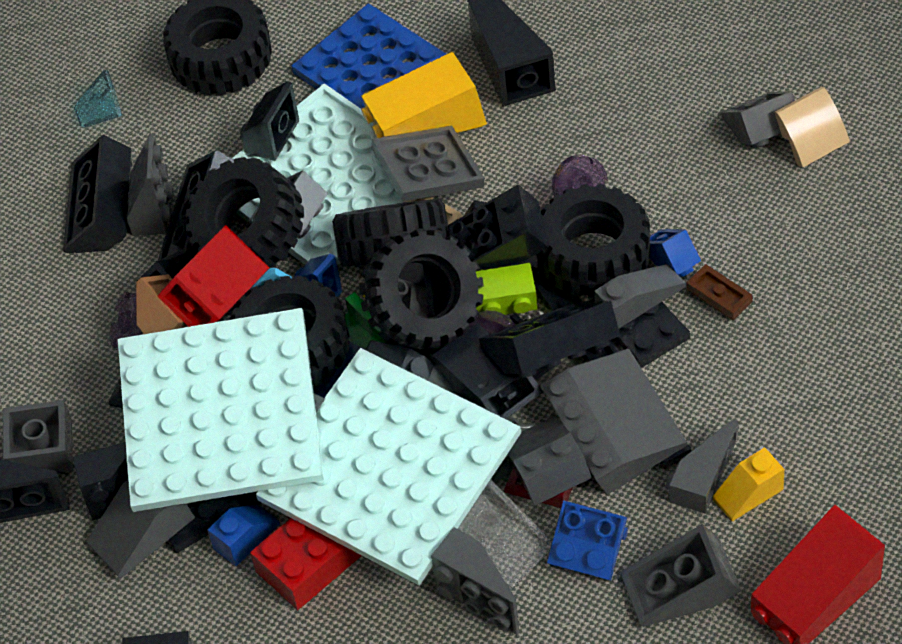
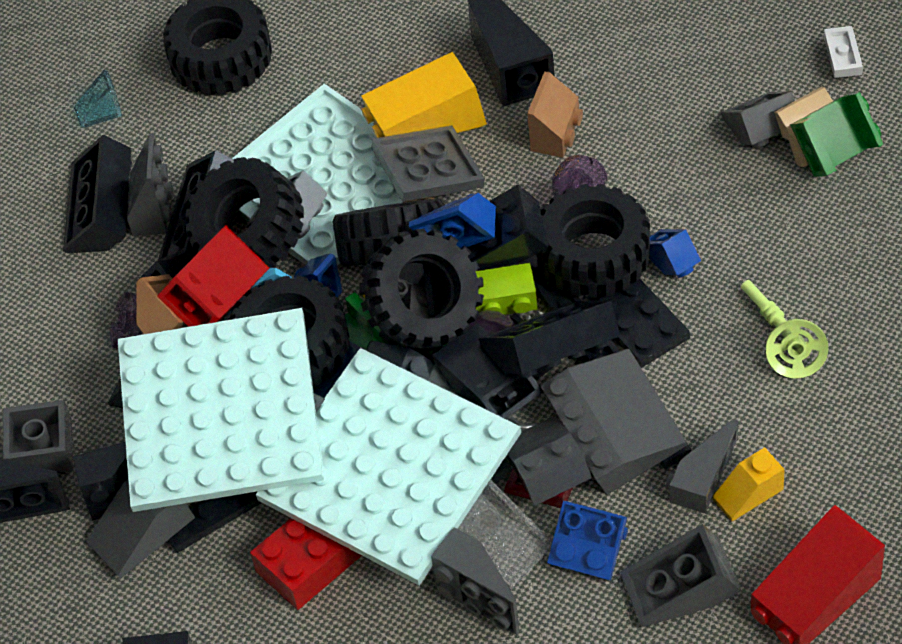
blue slope [208,504,280,567] -> none
black slope [240,81,300,161] -> none
blue piece [291,3,446,108] -> none
dark grey slope [594,264,686,328] -> none
reddish brown plate [686,264,753,320] -> none
none -> blue slope [409,193,496,248]
none -> medium nougat slope [527,71,583,158]
none -> yellowish green dish [741,280,828,378]
none -> panel [790,92,884,177]
none -> white plate [824,26,863,78]

